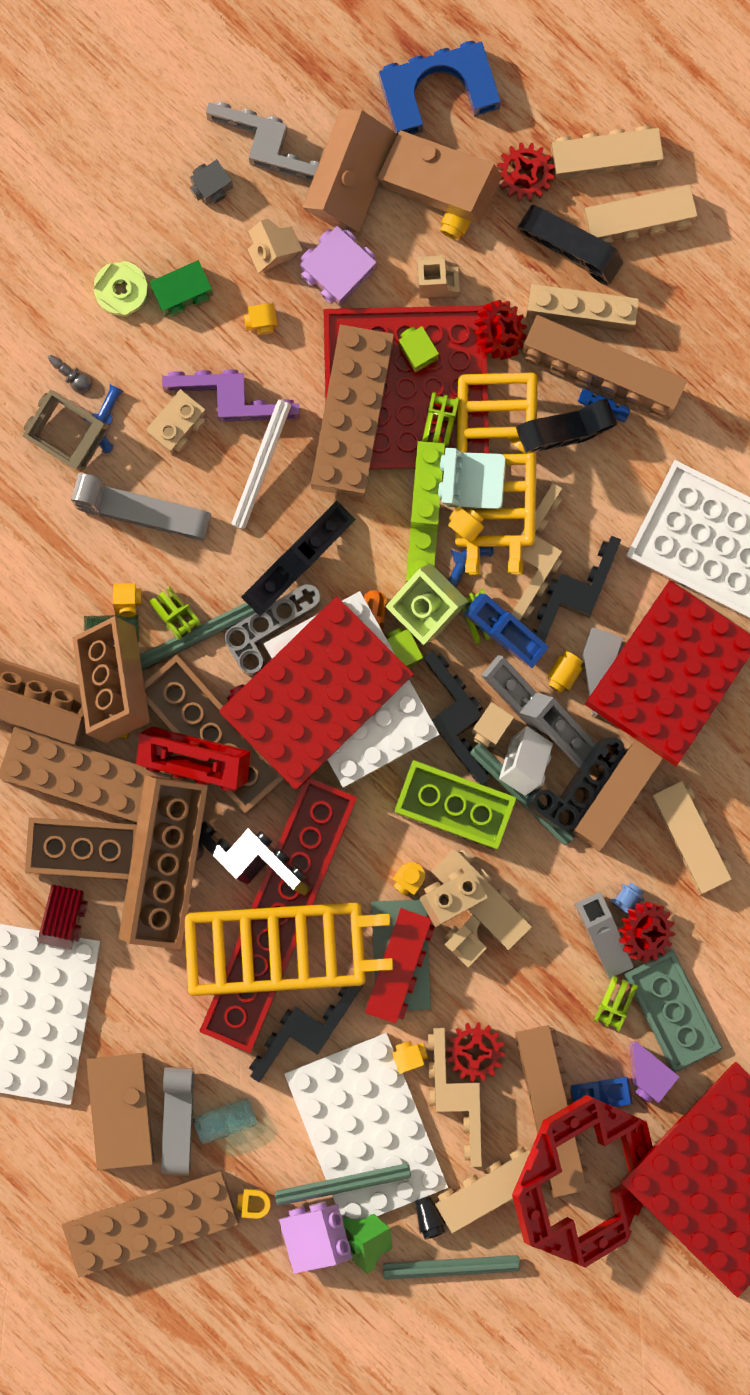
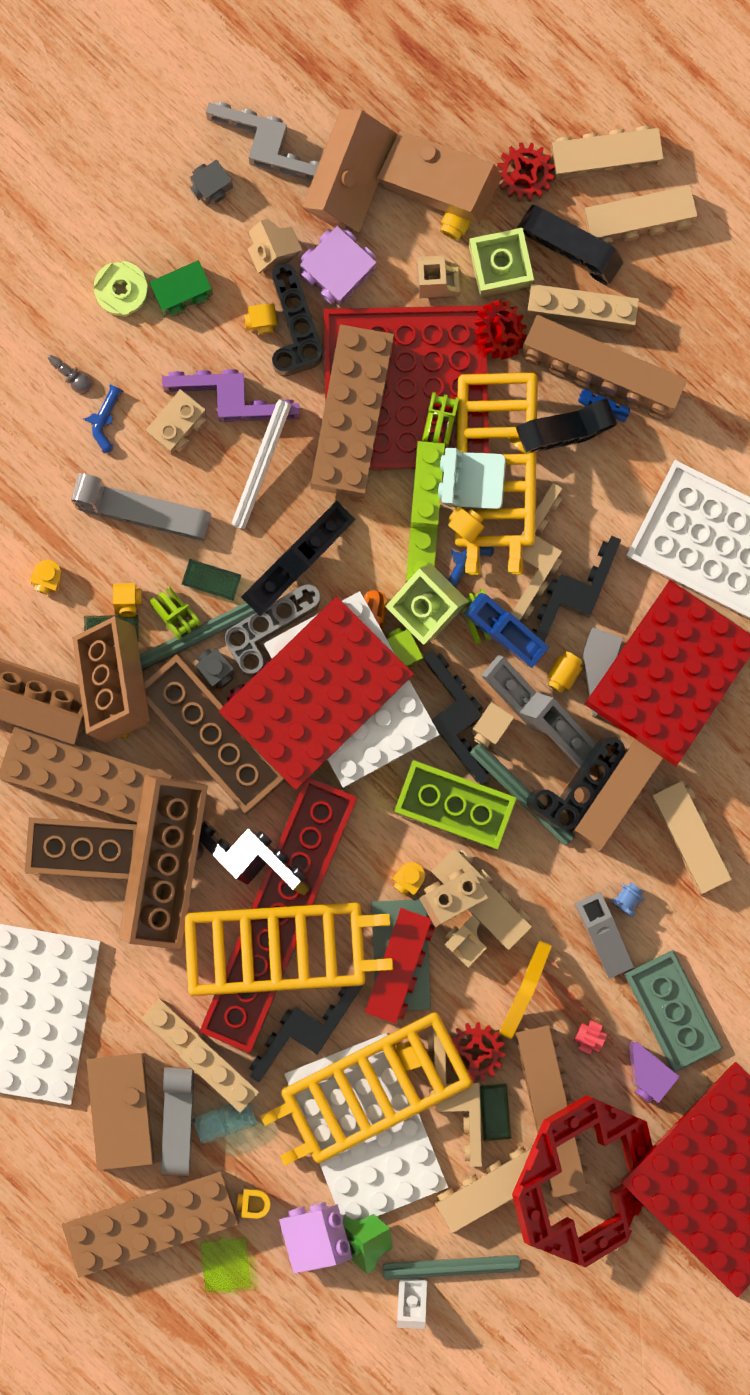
dark tan window [23,390,111,472] -> none
dark red brick [39,884,88,950] -> none
red brick [136,726,251,791] -> none
sand green axle [275,1163,411,1206] -> none
blue arch [379,41,501,134] -> none
lime brick [399,326,439,373] -> none
black cone [415,1196,446,1240] -> none
white brick [499,727,553,796] -> none
blue slope [571,1077,633,1107] -> none
lime arm [593,976,638,1032] -> none
red gear [618,902,675,963] -> none
none -> yellow plate [30,560,63,595]
none -> tan bracket [140,998,259,1113]
none -> clear green tile [181,559,241,601]
none -> dark grey brick [195,648,235,690]
none -> clear neon green piece [200,1238,251,1292]
none -> yellow bar [260,1012,473,1166]
none -> black beam [272,263,323,377]
none -> white slope [397,1278,427,1329]
none -> yellowish green brick [469,228,534,298]
none -> clear green tile [480,1084,511,1141]
none -> yellow beam [499,940,552,1039]
none -> coral gear [573,1020,607,1055]

